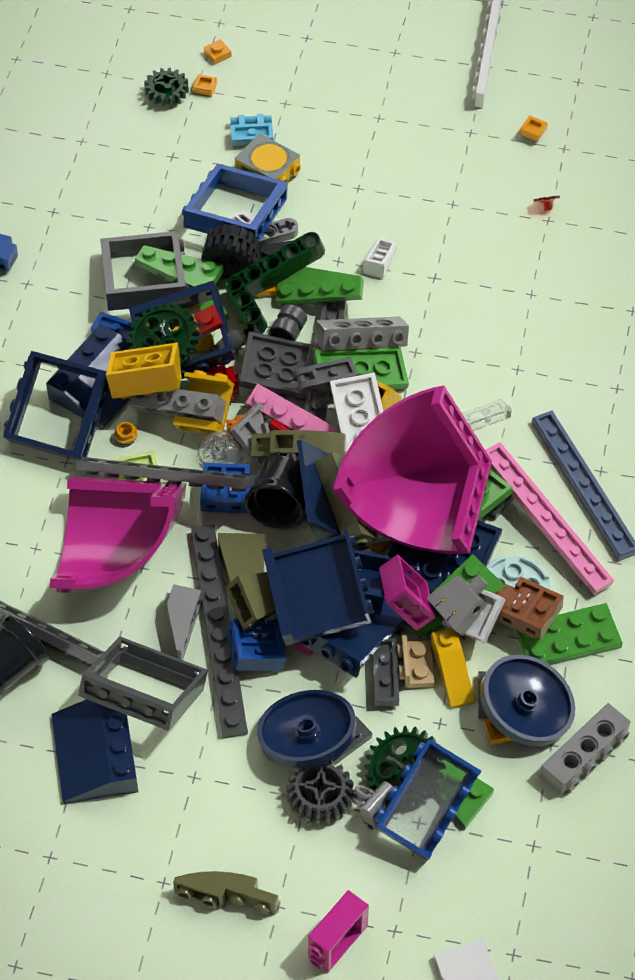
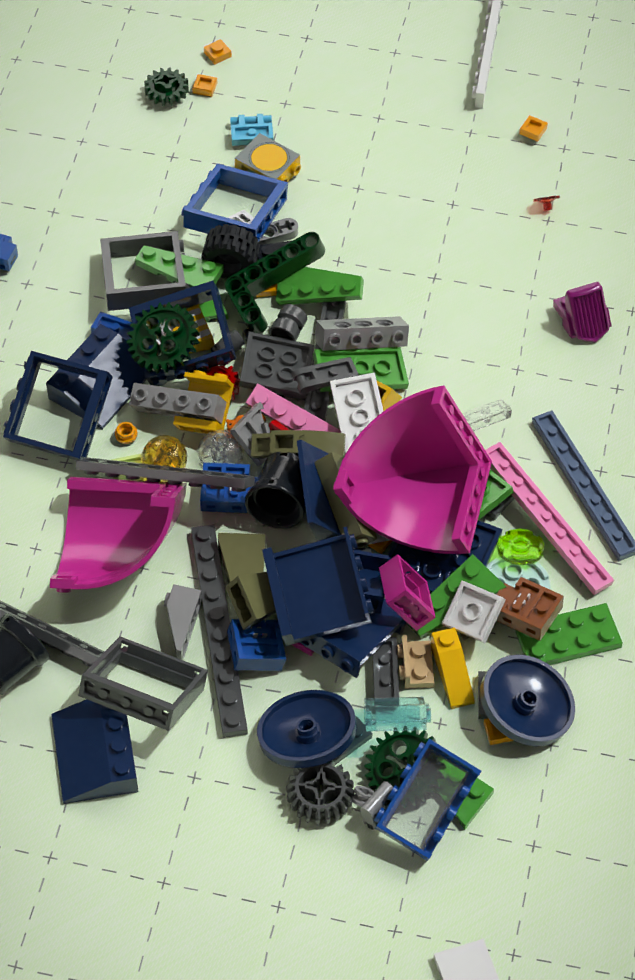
yellow slope [106,343,182,399] -> none
olive slope [173,871,279,915] -> none
red plate [194,305,224,336] -> none
dark pink window [308,890,369,972] -> none
white slope [363,238,398,279] -> none
light grey torso [427,575,488,635] -> none
light grey brick [539,703,631,796] -> none
none -> clear yellow cylinder [140,435,188,468]
none -> clear light blue window [364,697,431,731]
none -> clear neon green tile [497,529,544,565]
none -> magenta piece [553,282,612,342]

